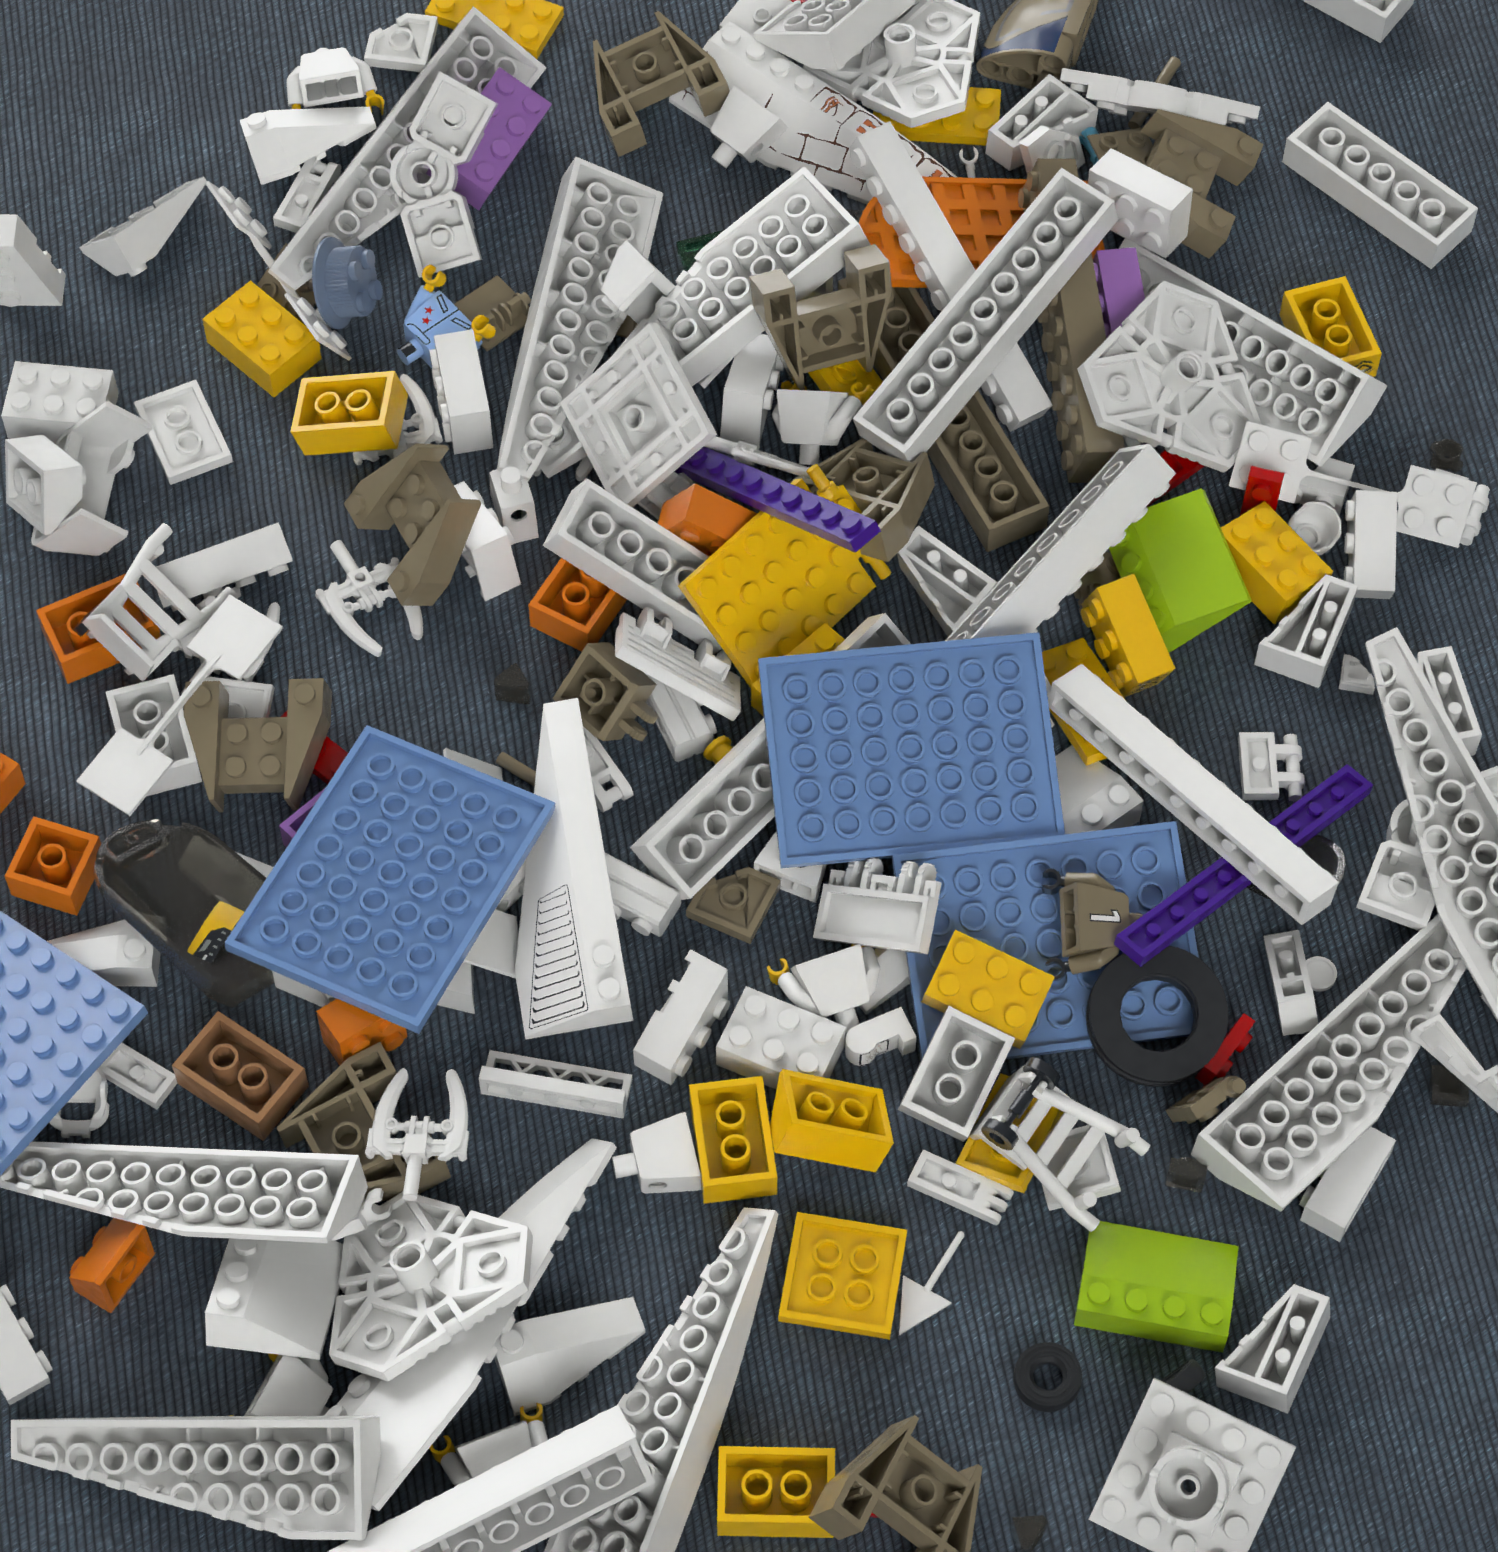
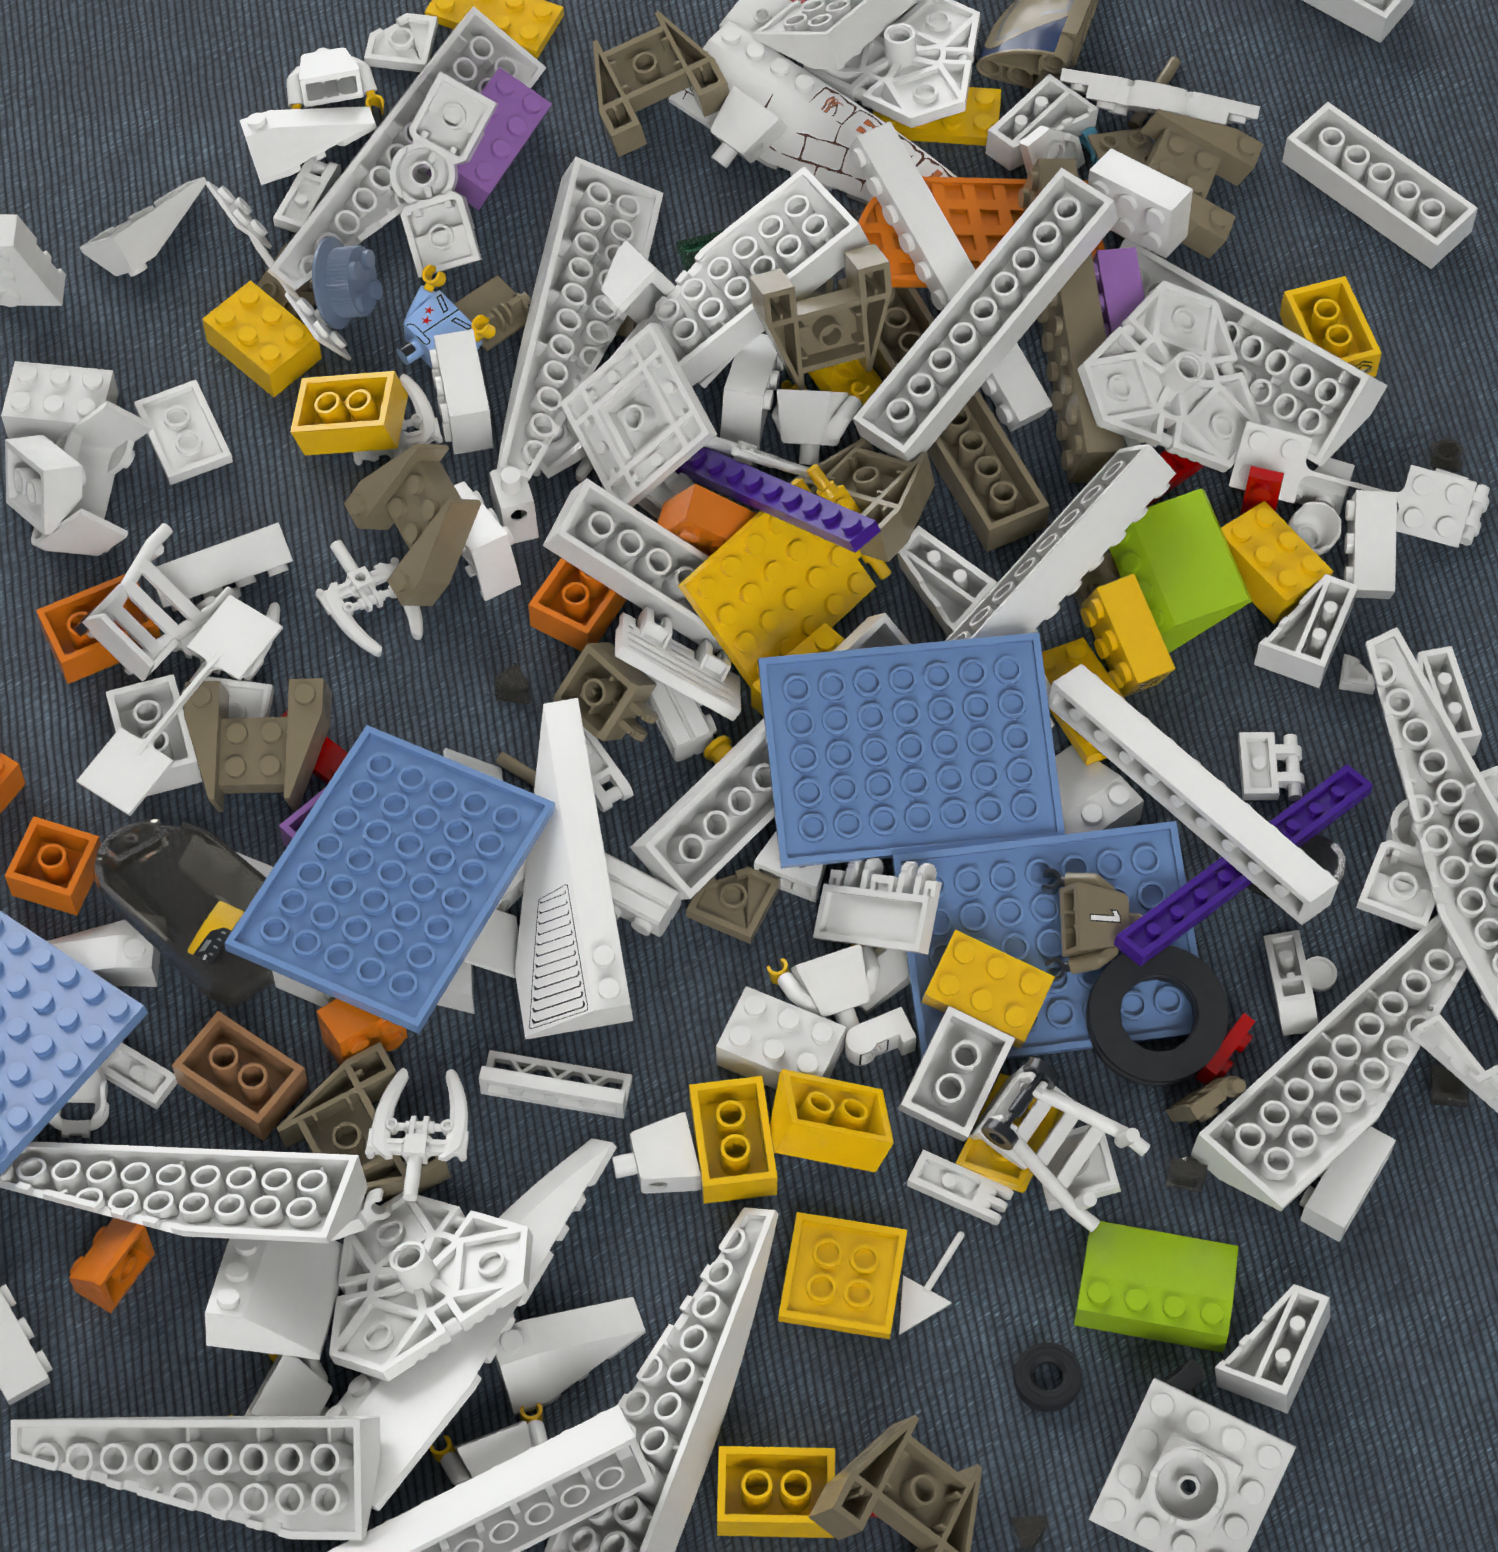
white wedge [633,949,730,1085] -> none
white hand [959,147,978,178] -> none

